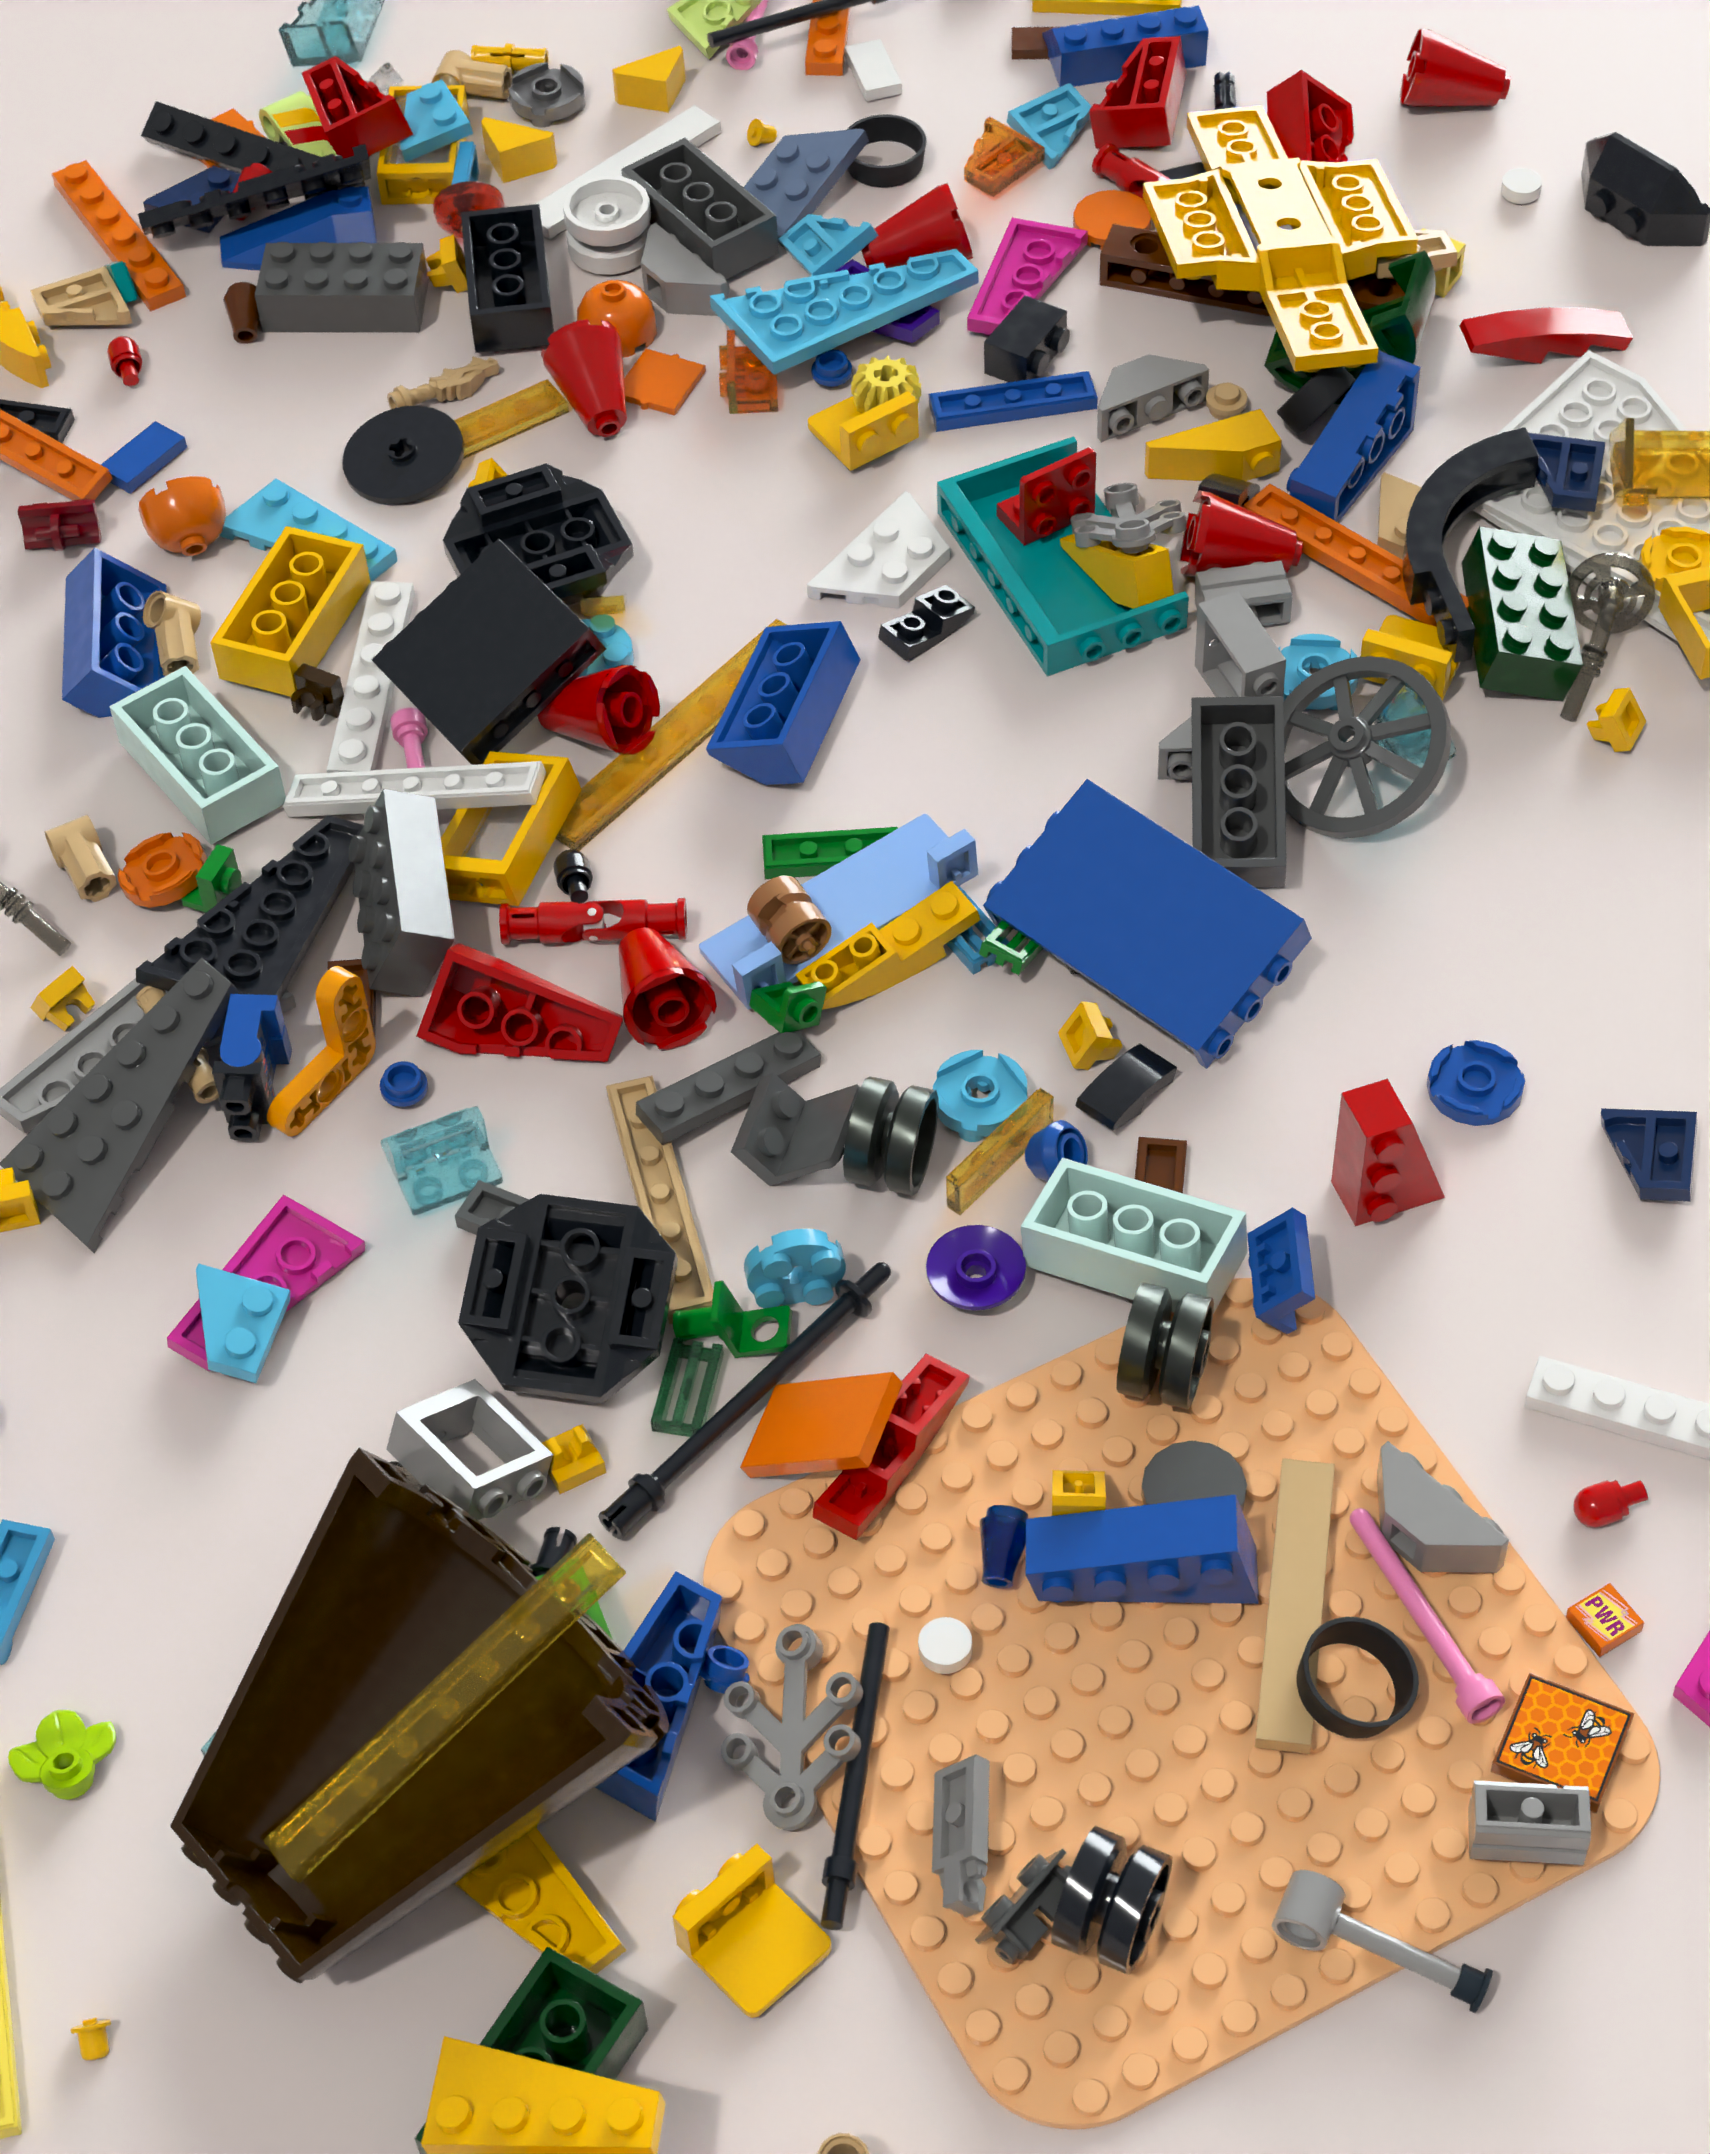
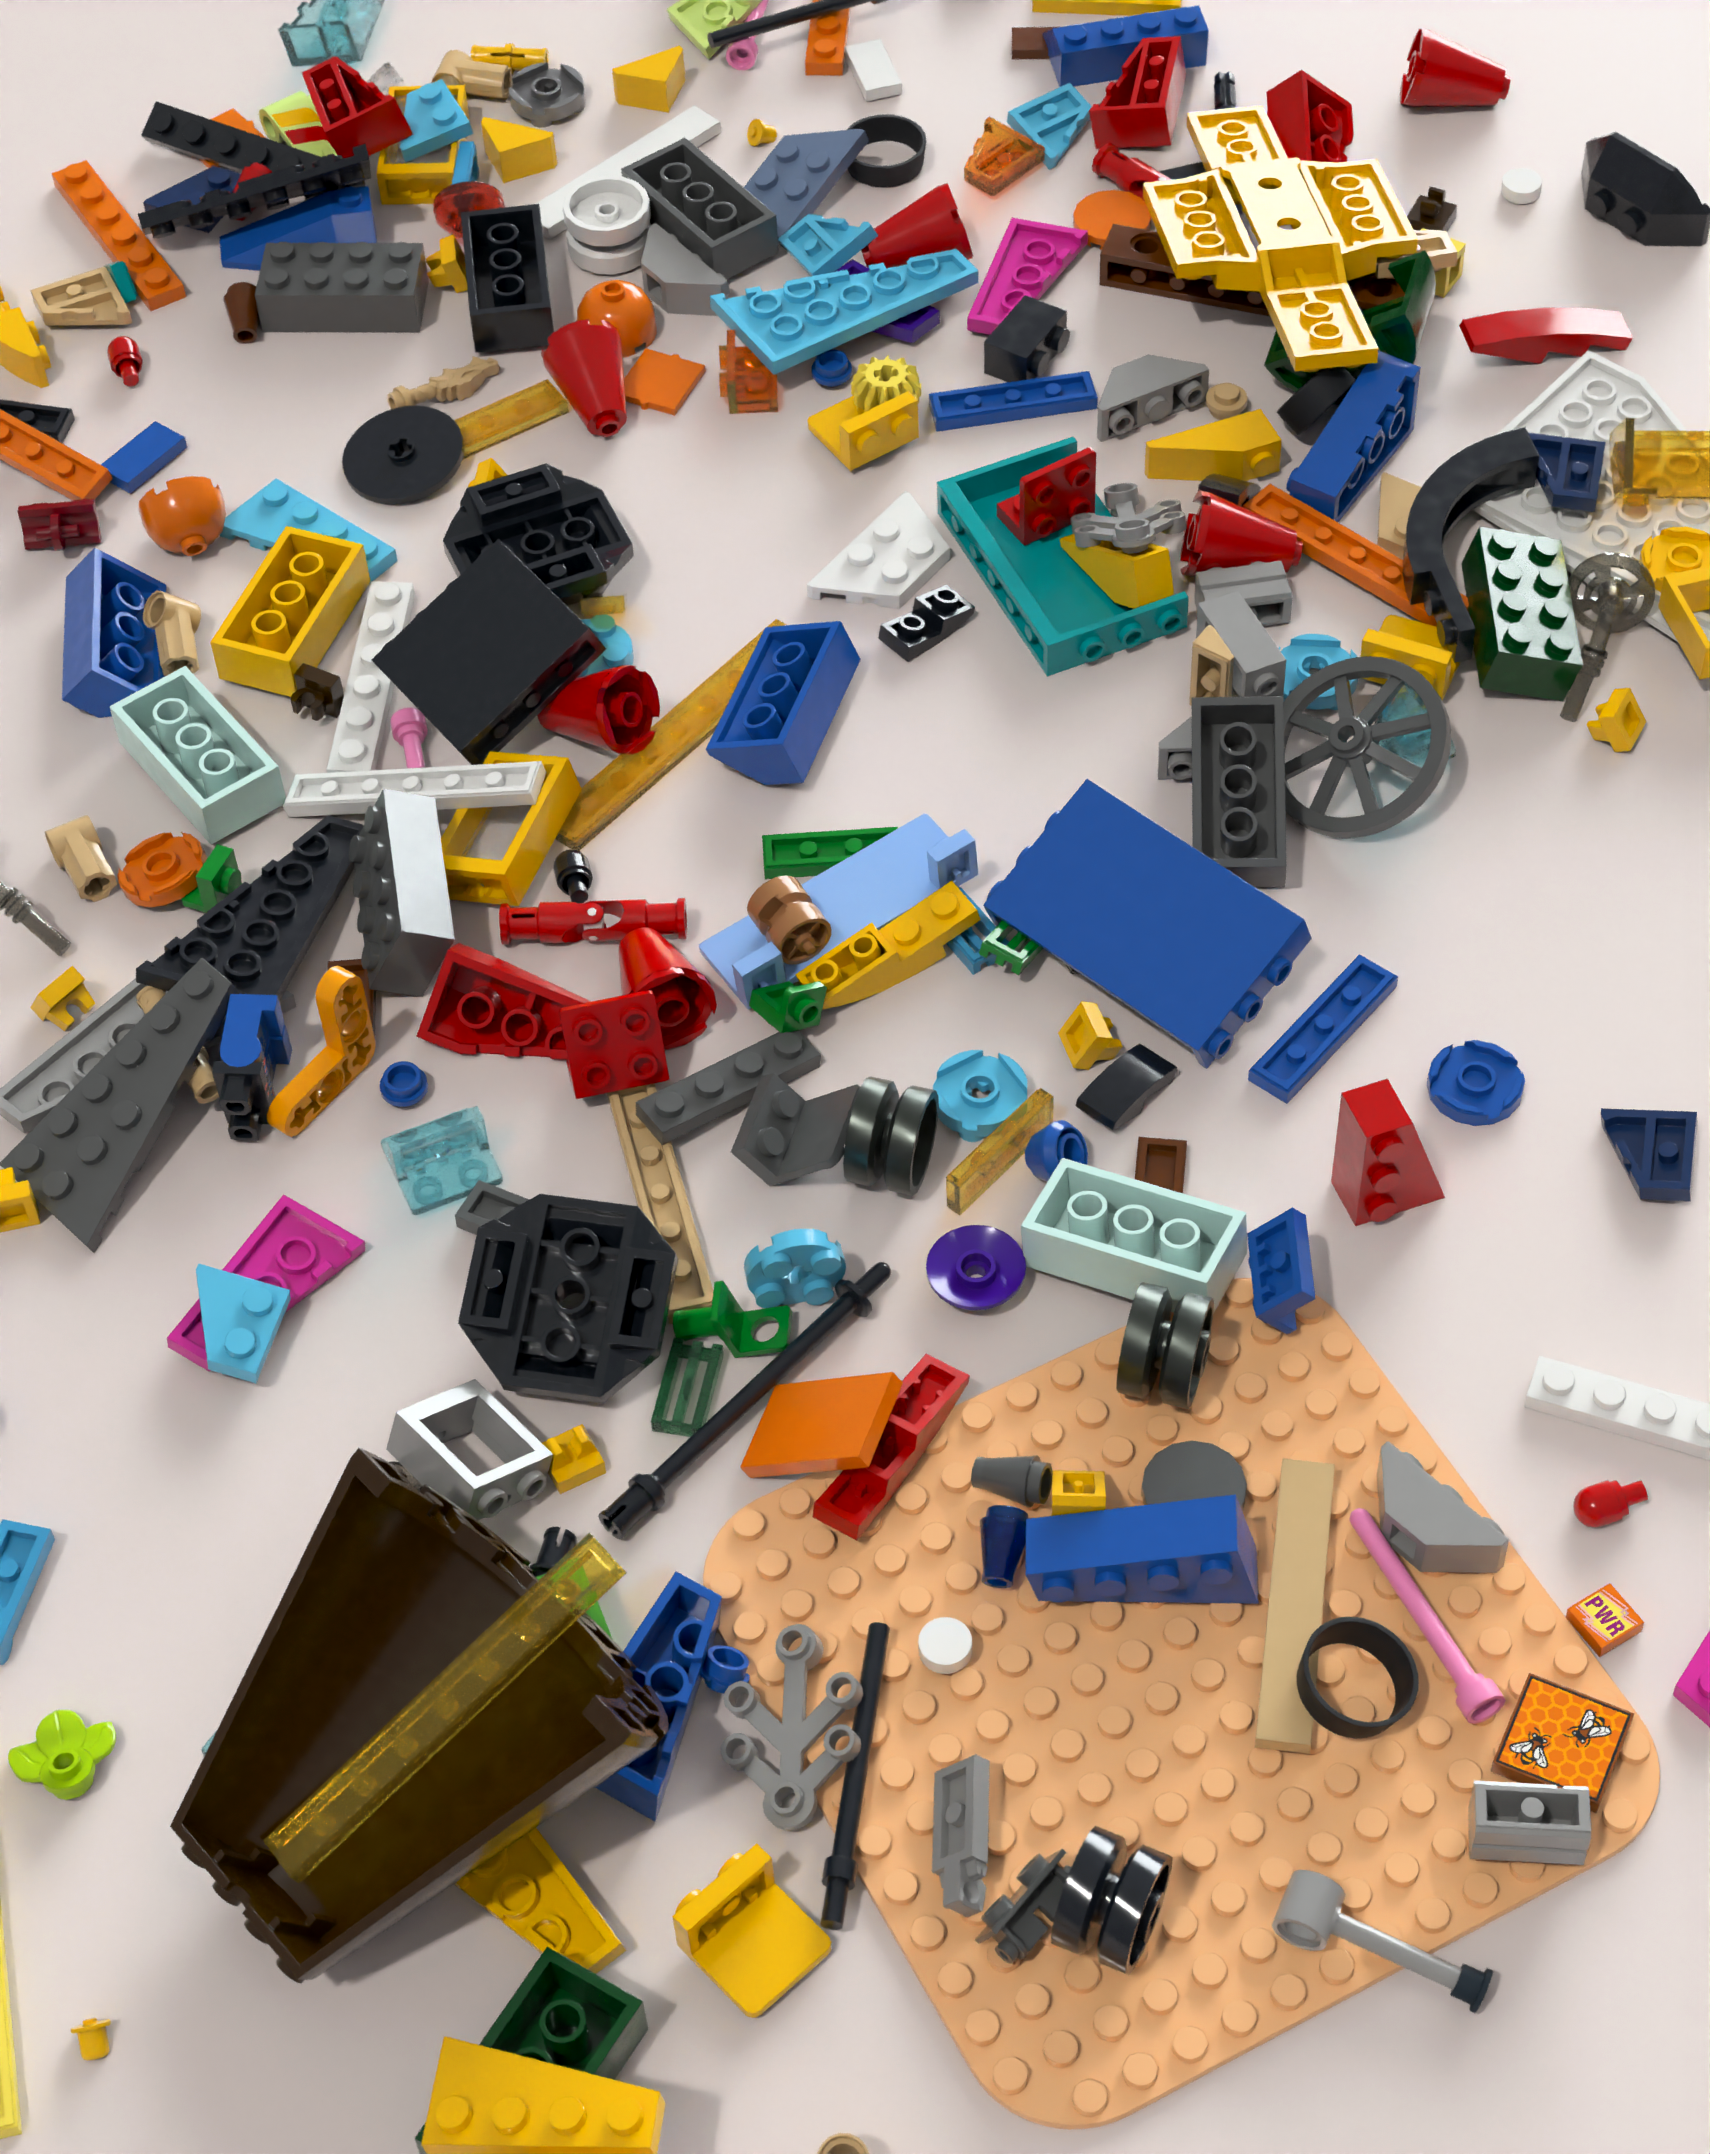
none -> red bracket [559,990,670,1099]
none -> dark grey cone [971,1456,1052,1508]
none -> tan slope [1189,625,1234,705]
none -> blue tile [1248,954,1398,1104]
none -> dark brown tile [1407,186,1457,232]

